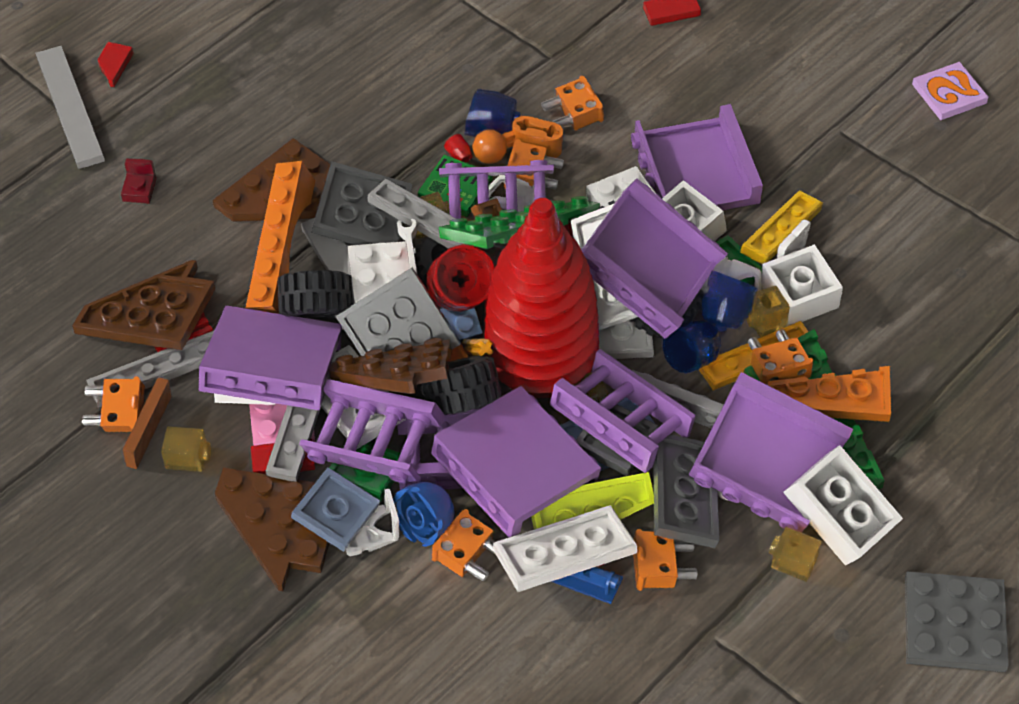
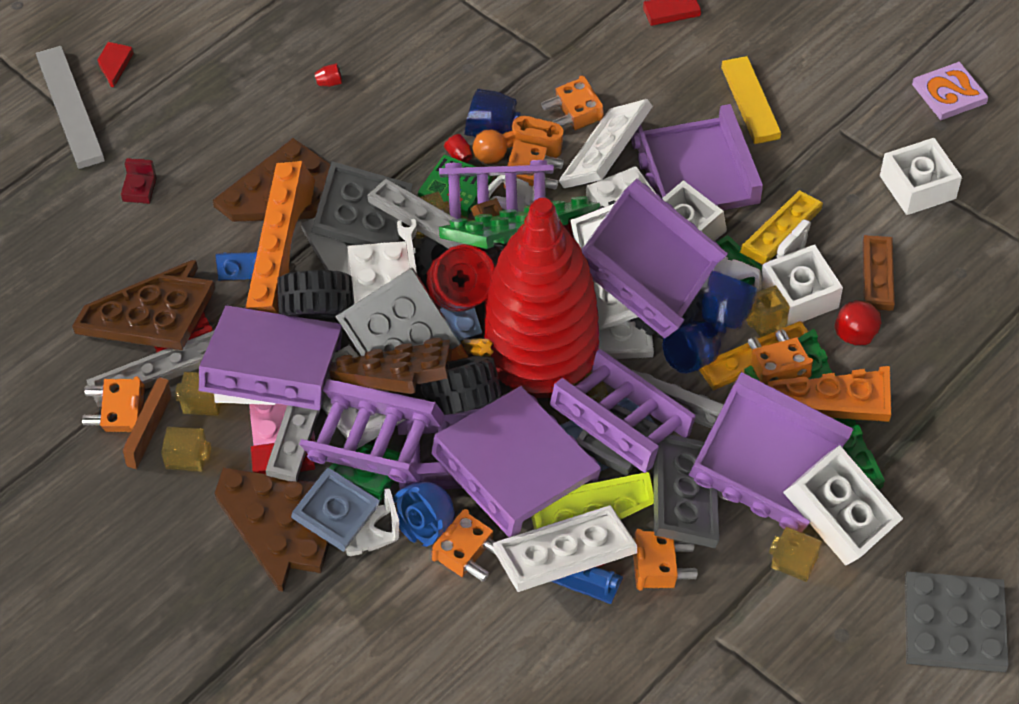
none -> clear yellow brick [175,372,221,416]
none -> blue hinge [215,252,257,281]
none -> red hose [315,63,342,87]
none -> white tile [559,99,653,188]
none -> yellow tile [721,56,781,144]
none -> red hair [834,300,882,345]
none -> dark orange tile [863,235,895,311]
none -> white brick [880,138,962,215]

